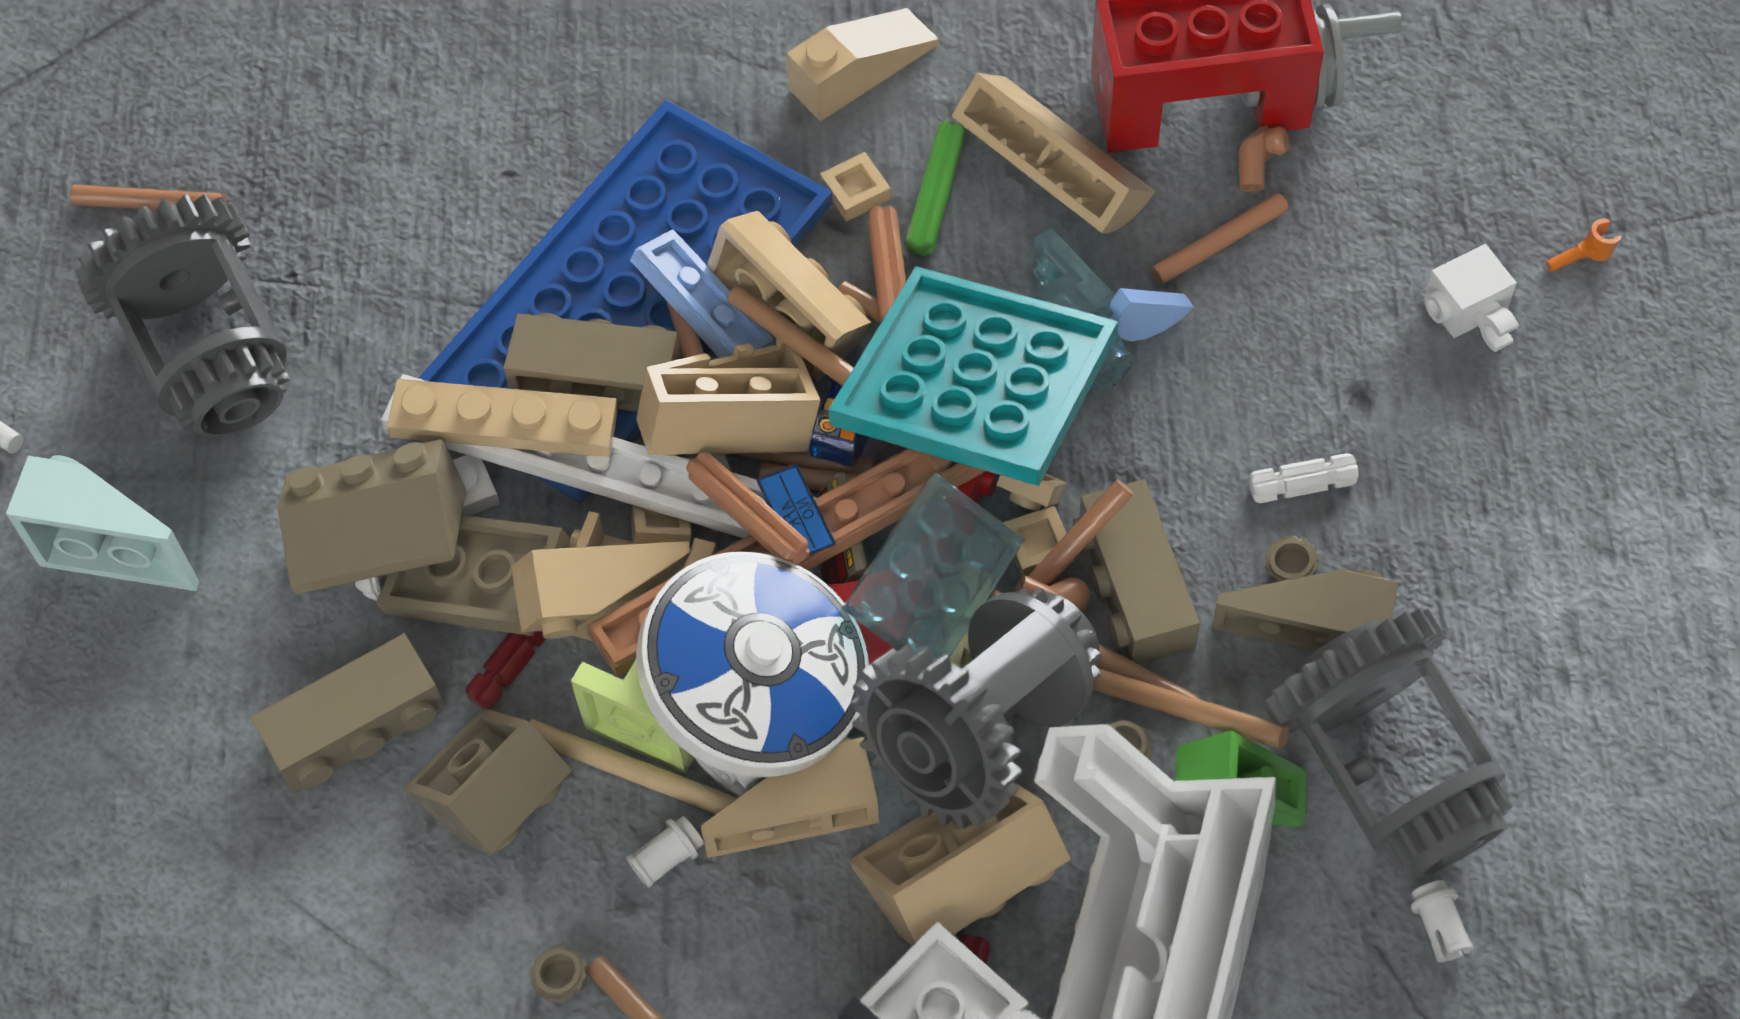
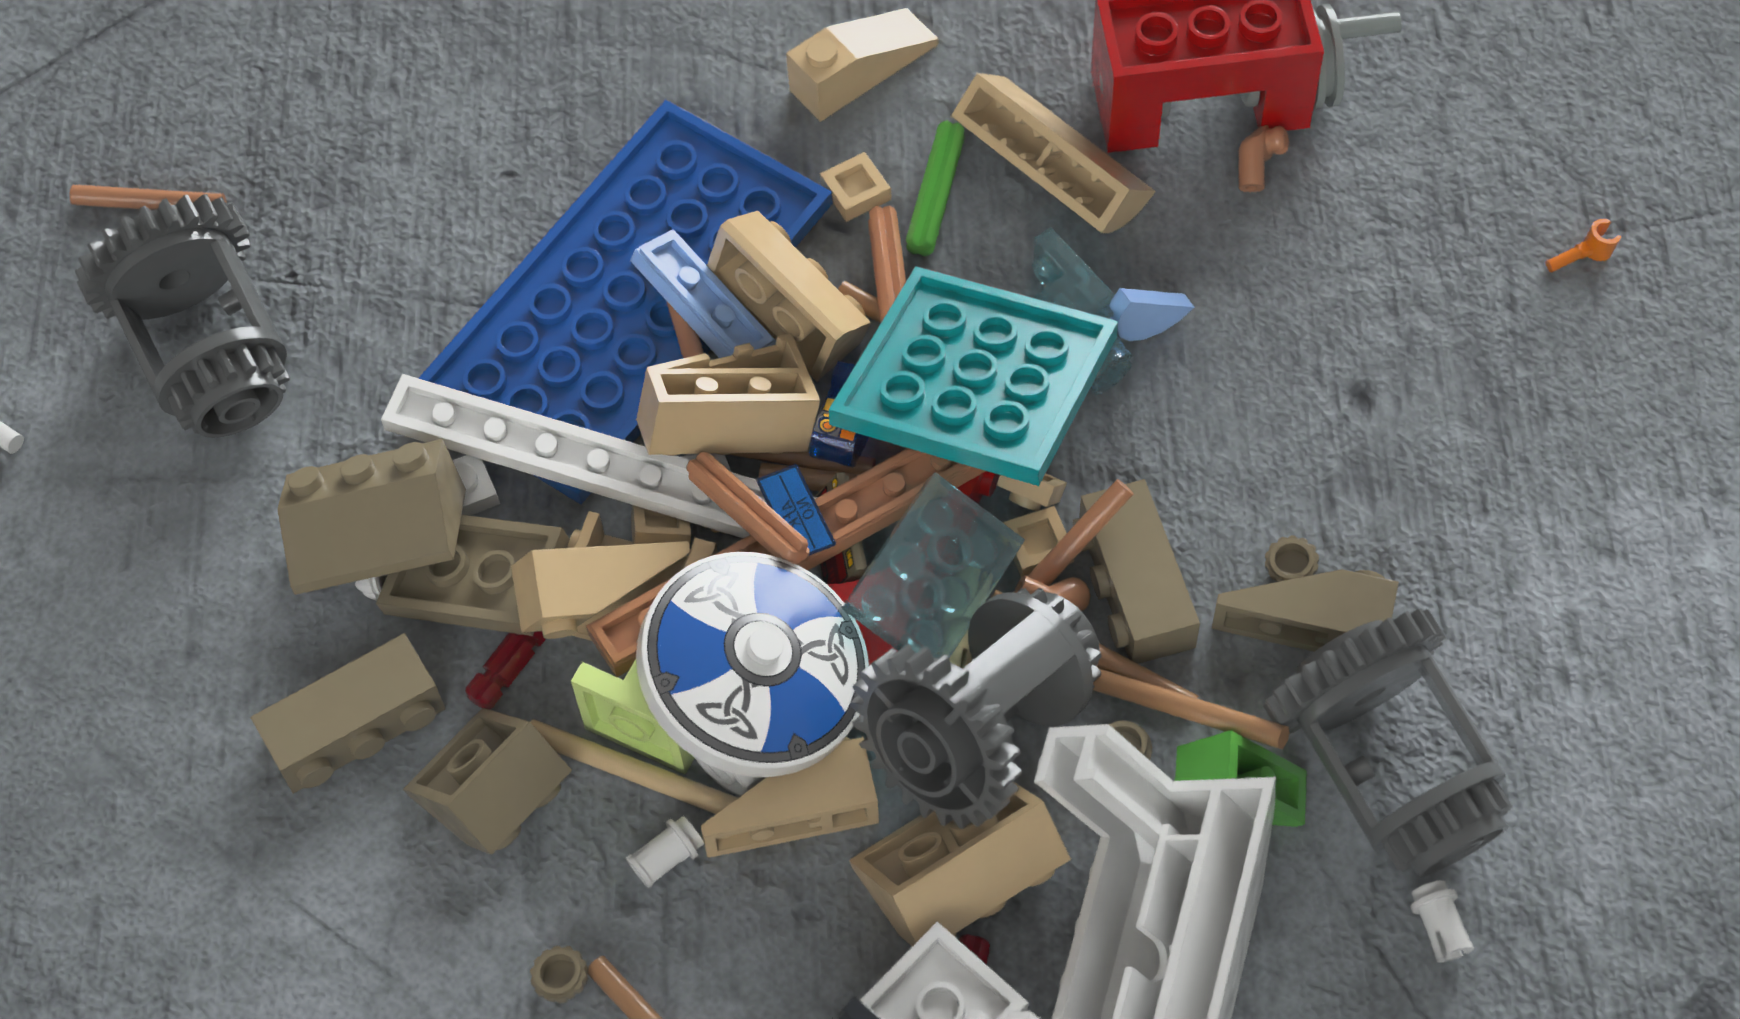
light aqua slope [6,455,200,591] -> none
tan plate [387,379,618,457] -> none
dark tan brick [503,313,682,412] -> none
medium nougat bar [728,285,854,386] -> none
nougat piece [1150,193,1289,286] -> none
white axle [1249,453,1359,503] -> none
white brick [1424,244,1518,352] -> none

